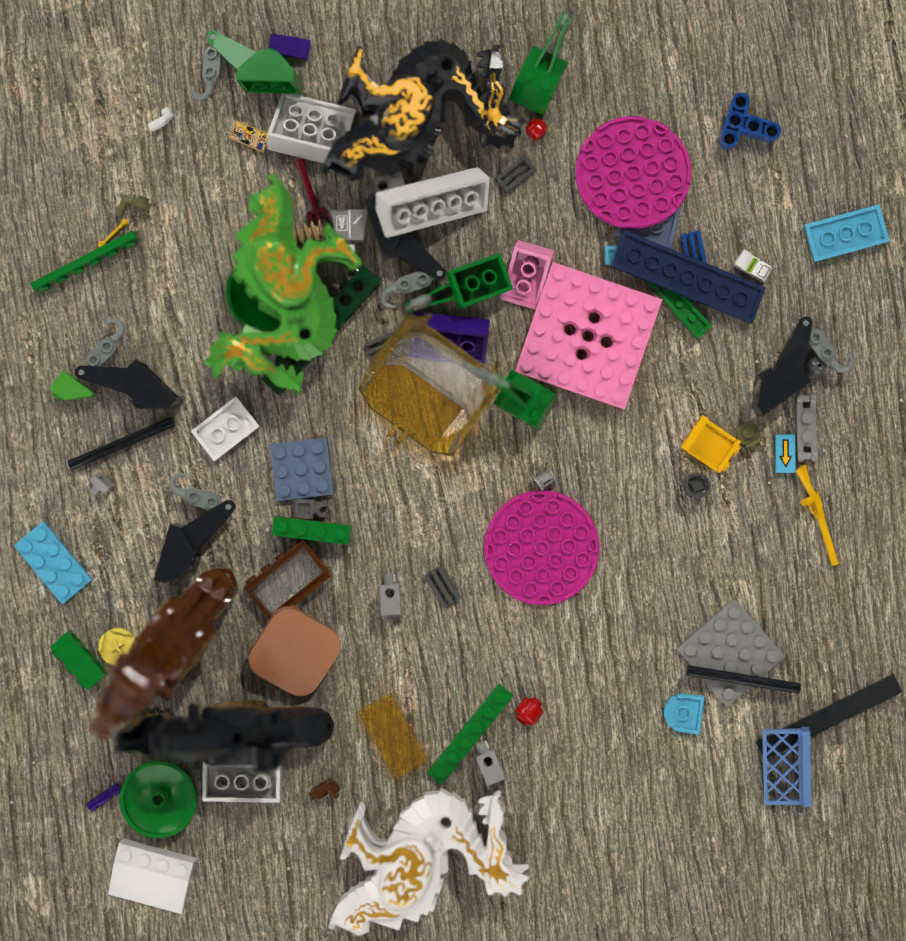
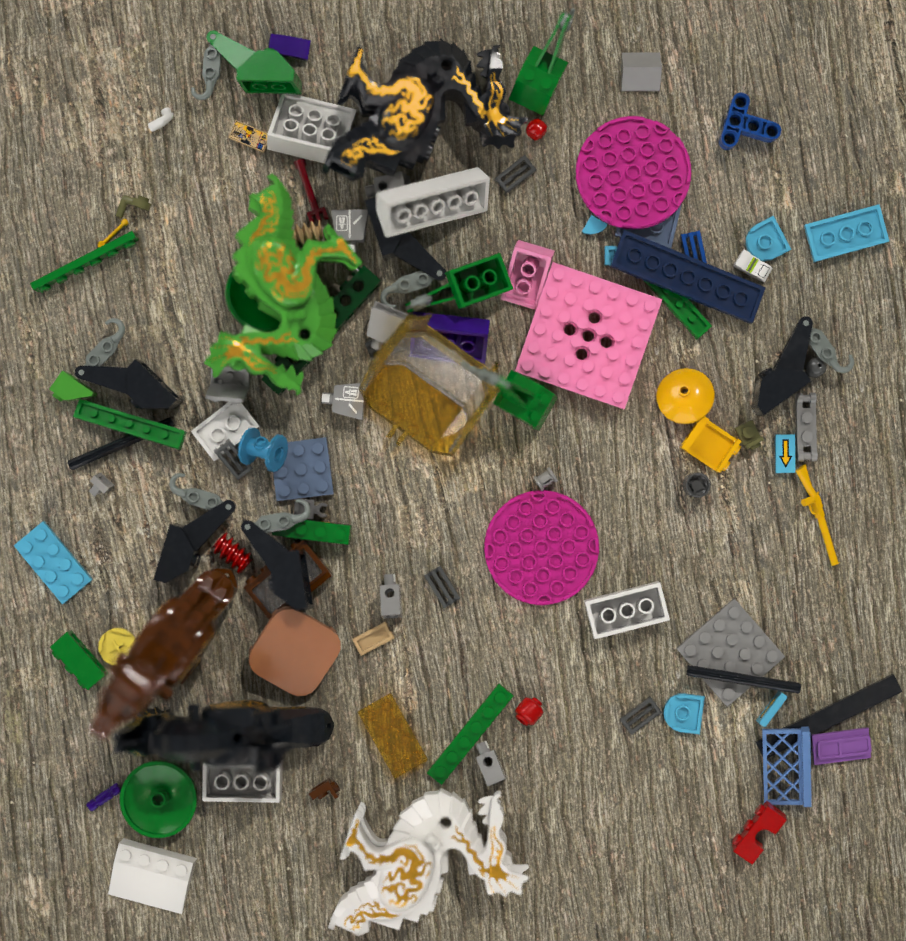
none -> green plate [73,399,187,450]
none -> light grey bracket [205,365,250,404]
none -> red piece [211,532,253,574]
none -> dark grey tile [214,439,253,480]
none -> dark azure hose [238,427,288,472]
none -> black slope [241,499,314,610]
none -> light grey torso [322,383,367,420]
none -> tan tile [352,621,395,656]
none -> light grey torso [366,301,409,350]
none -> medium azure tile [582,215,608,235]
none -> white brick [584,581,670,639]
none -> dark grey tile [620,696,662,735]
none -> light grey slope [621,52,662,92]
none -> yellow dish [656,368,715,424]
none -> red arch [732,800,787,865]
none -> medium azure tile [745,216,791,261]
none -> medium azure tile [756,691,787,727]
none -> medium lavender piece [811,727,871,765]

